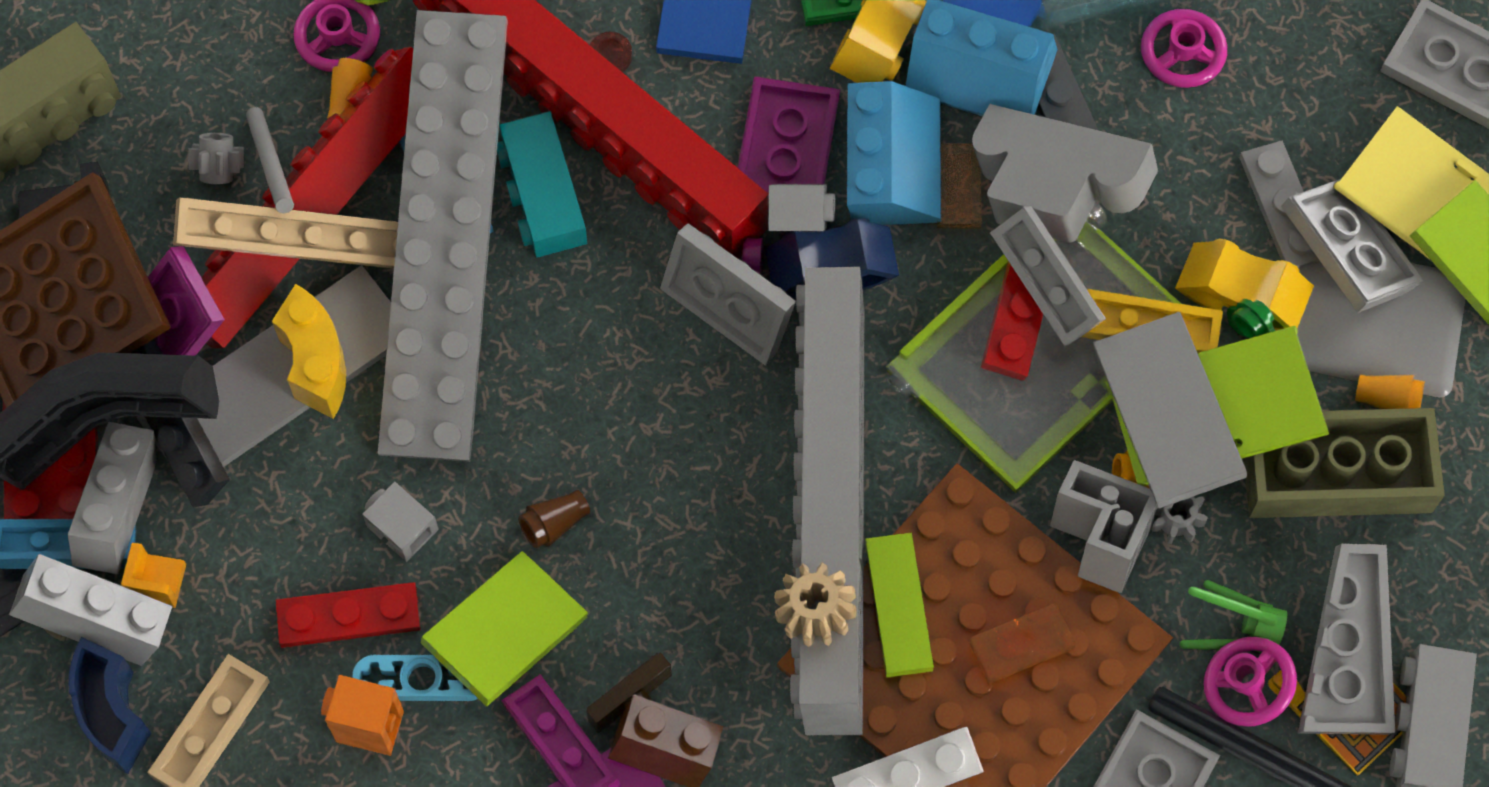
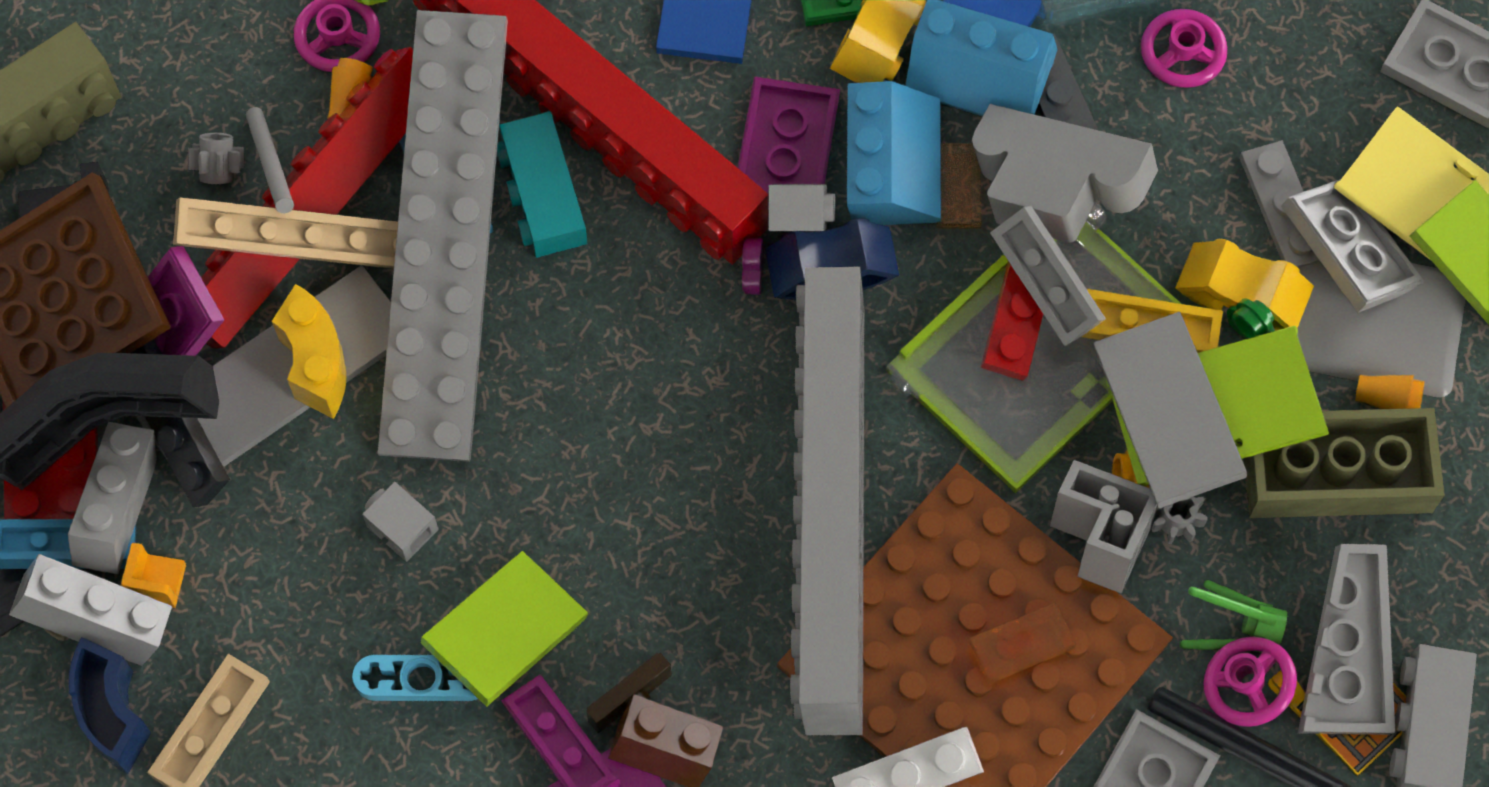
red plate [276,582,421,648] -> none
orange brick [321,675,404,756] -> none
reddish brown cone [518,490,590,548] -> none
clear red tile [590,32,632,72] -> none
light grey plate [660,223,796,366] -> none
tan gear [774,562,857,647] -> none
lime tile [865,533,934,678] -> none

